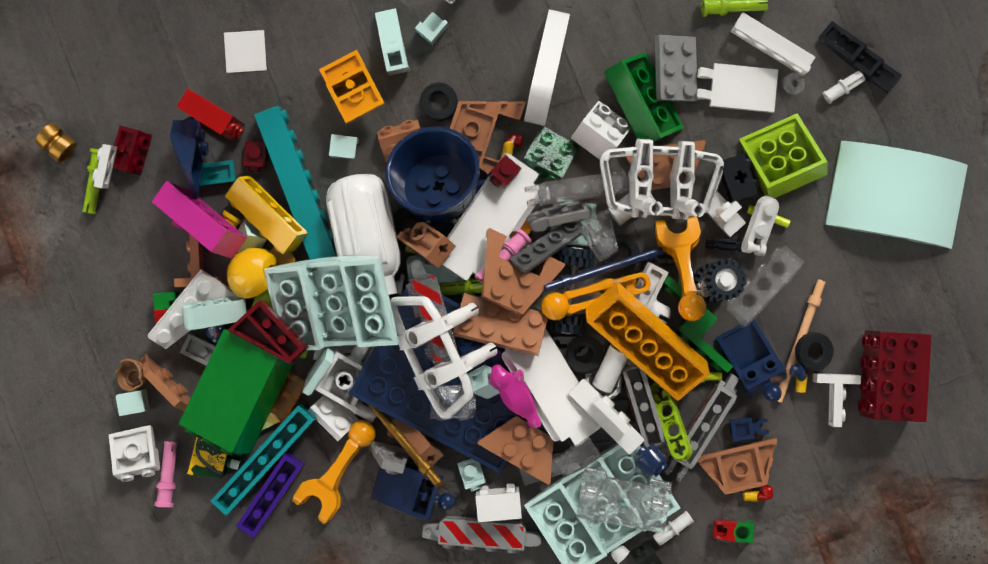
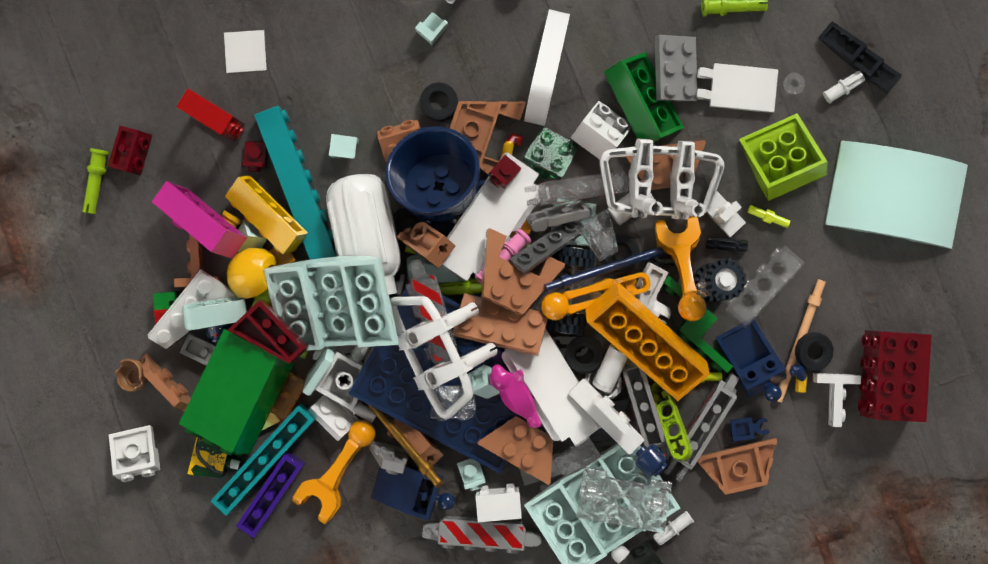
pearl gold wheel [35,123,77,163] -> none
white plate [92,144,117,188] -> none
light aqua panel [116,389,150,416] -> none
bright pink pin [154,441,178,507] -> none
dark blue slope [170,116,209,199] -> none
teal plate [200,160,237,186] -> none
light orange bracket [319,50,385,124] -> none
light aqua slope [375,8,410,76] -> none
leg [713,519,754,543] -> none
black brick [721,153,759,203] -> none
white fence [730,12,815,76] -> none
white plate [741,196,779,256] -> none
arm [743,485,774,502] -> none

